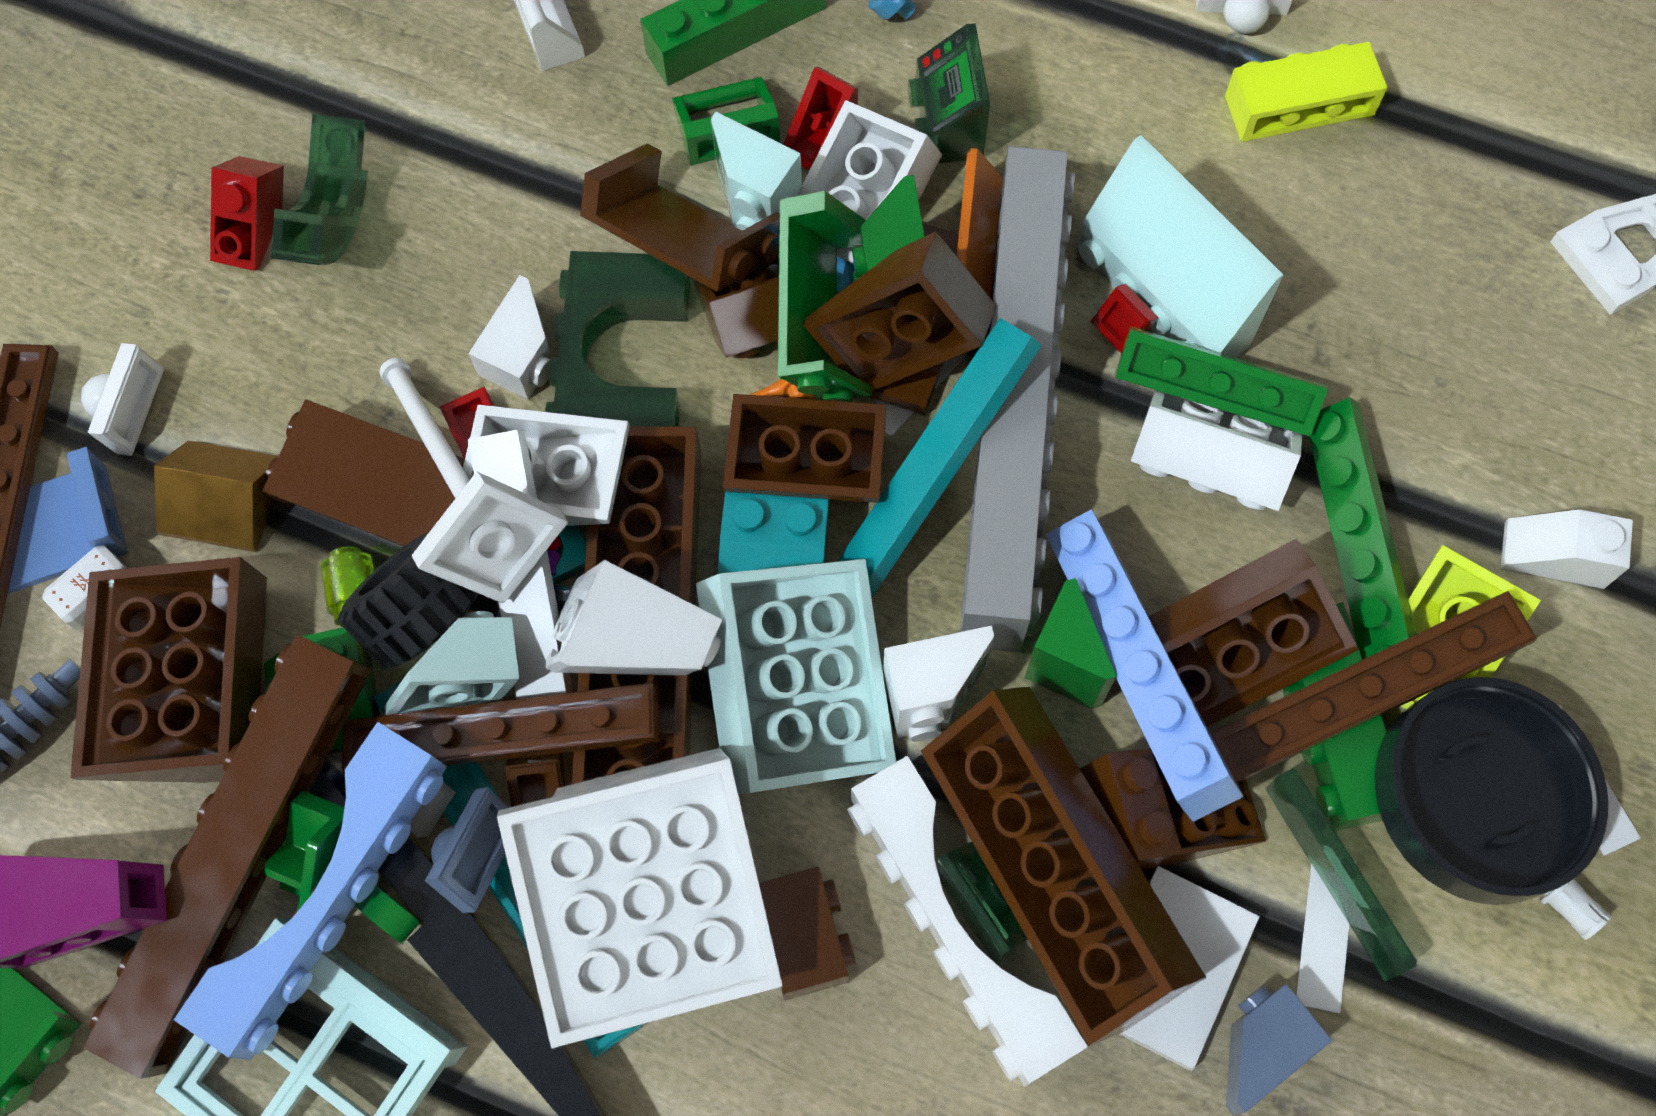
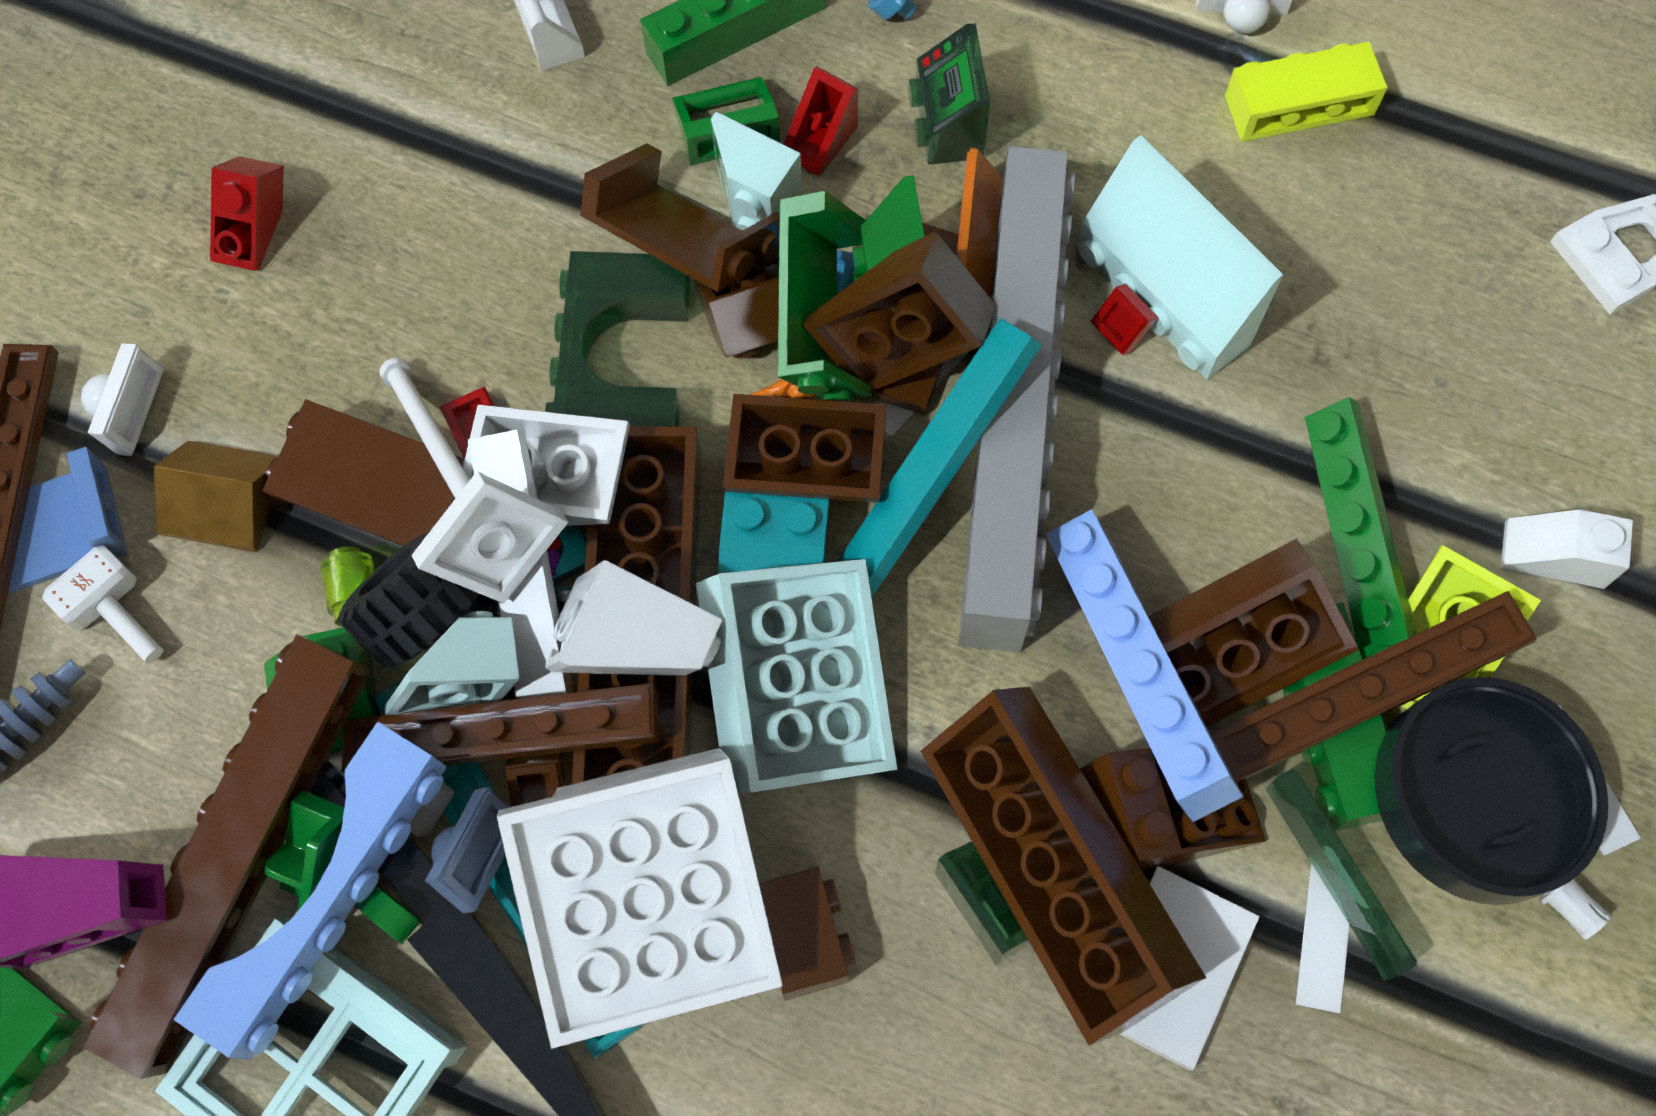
reddish brown slope [70,557,267,783] -> none
clear green arch [271,114,368,265] -> none
white slope [468,275,553,400] -> none
white slope [797,100,942,265] -> none
white arch [847,756,1088,1087] -> none
white slope [883,626,994,742] -> none
green slope [1024,577,1116,709] -> none
green plate [1115,327,1328,437] -> none
white slope [1131,390,1302,511] -> none
sand blue slope [1226,984,1333,1116] -> none

